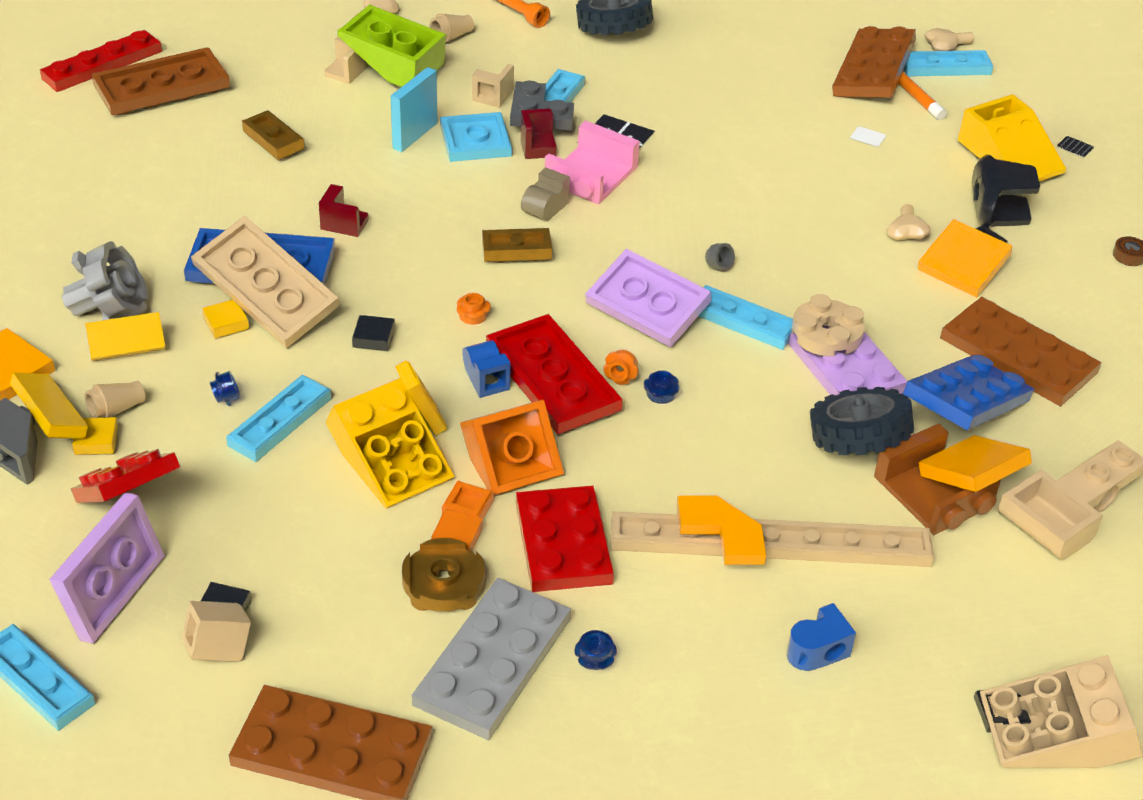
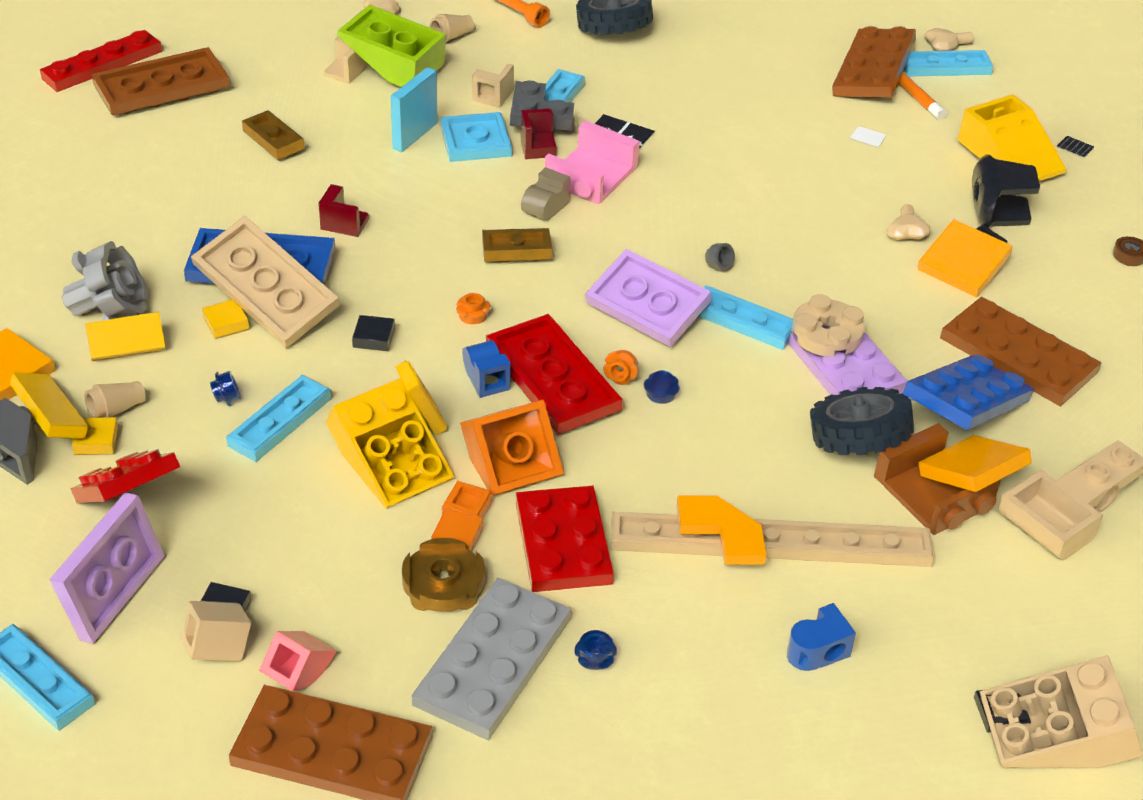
none -> coral brick [259,631,337,691]

